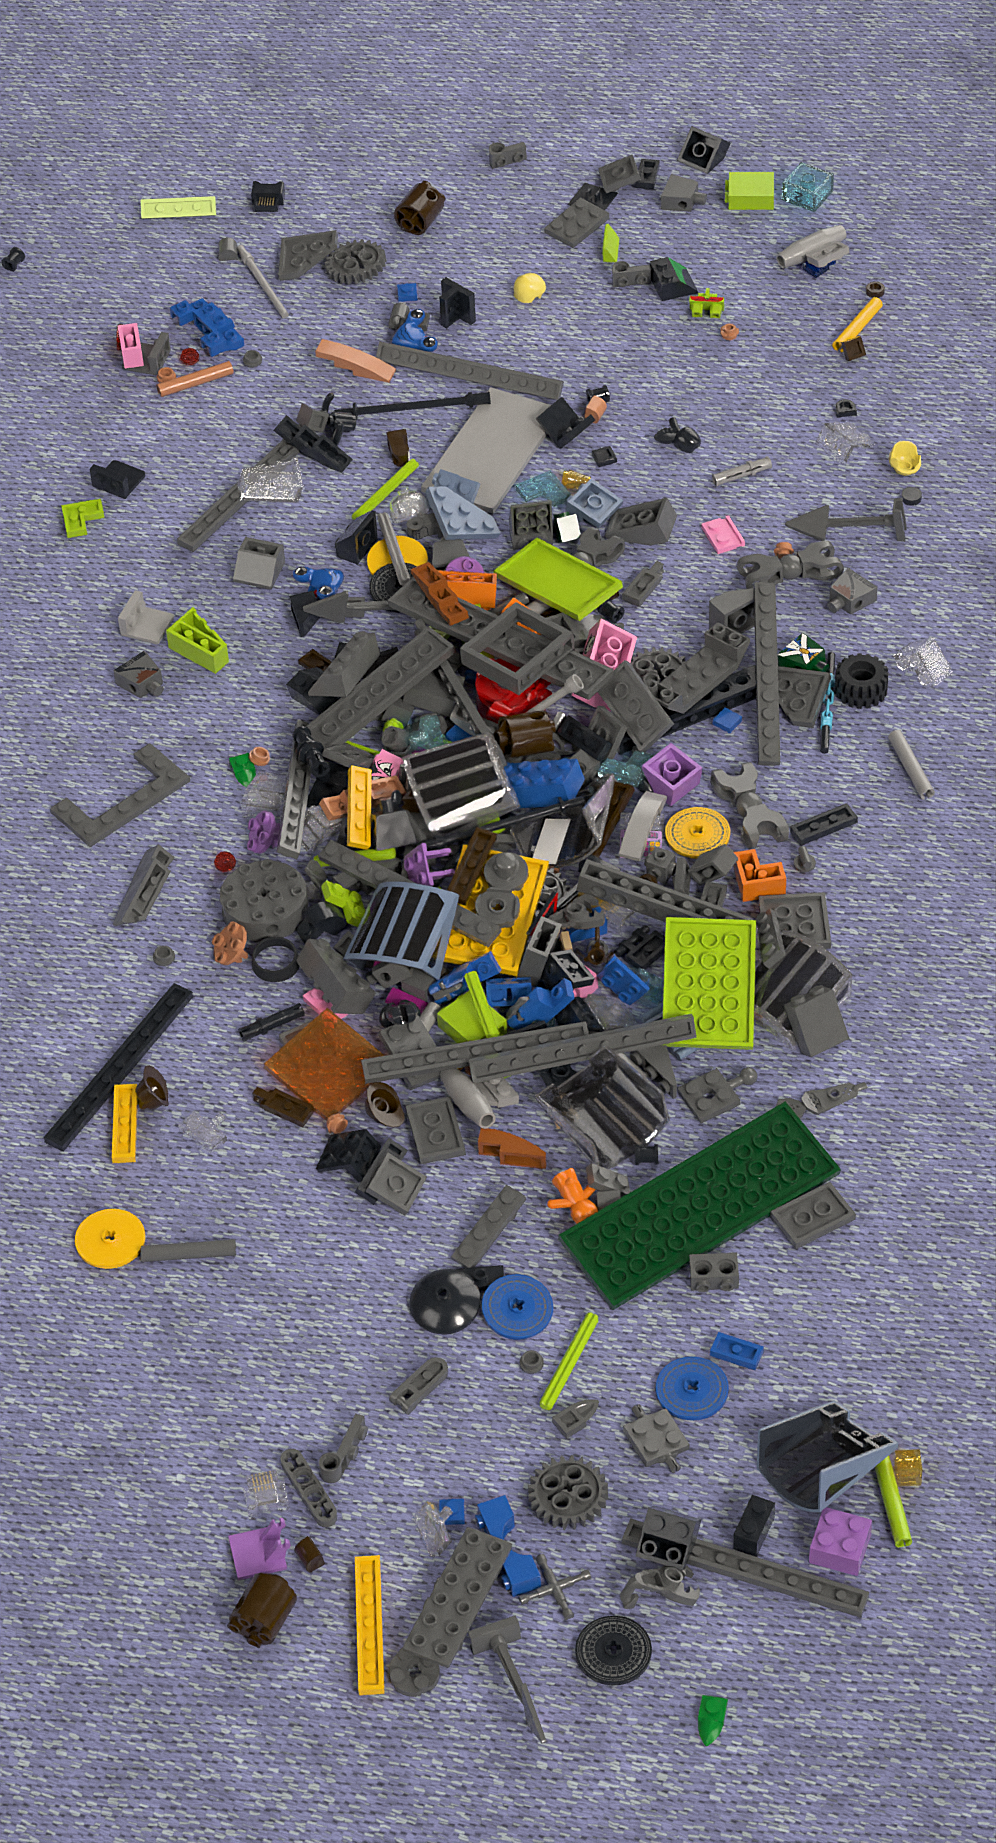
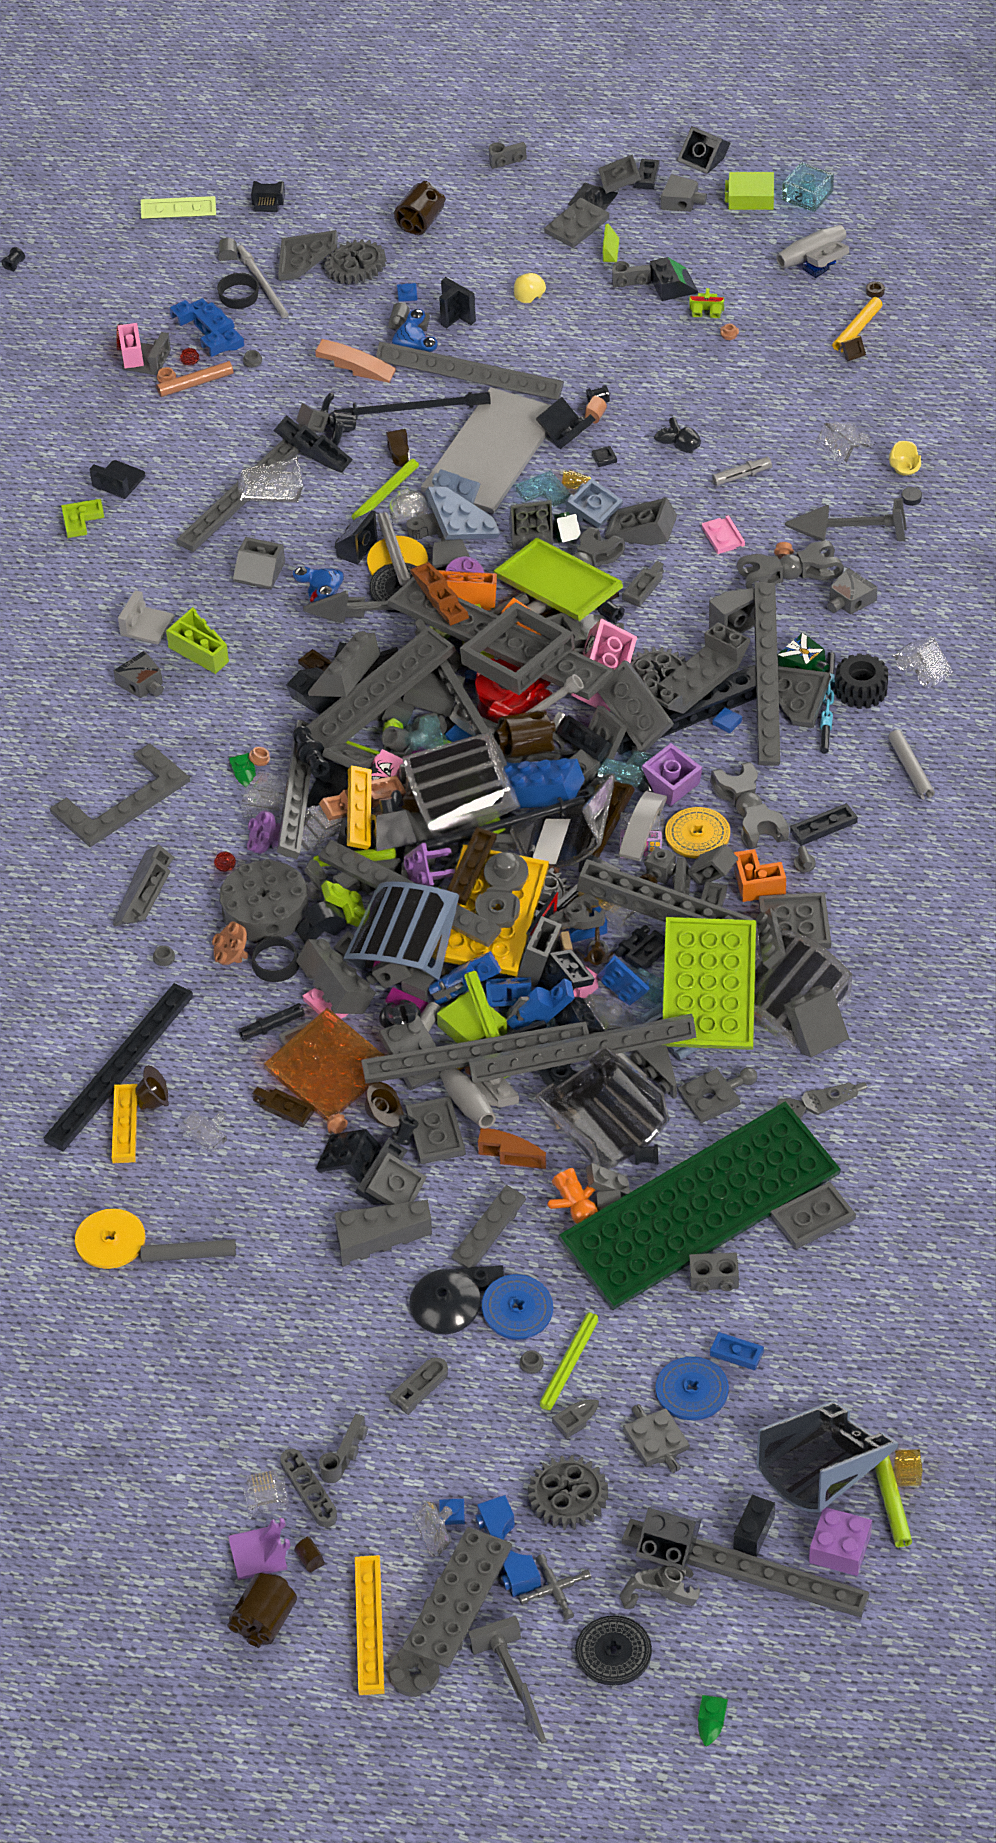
black slope [289,591,320,637] -> none
black tile [835,399,857,418] -> none
none -> black tyre [217,273,259,309]
none -> dark grey wedge [335,1200,432,1267]
none -> black bush [391,1115,419,1146]

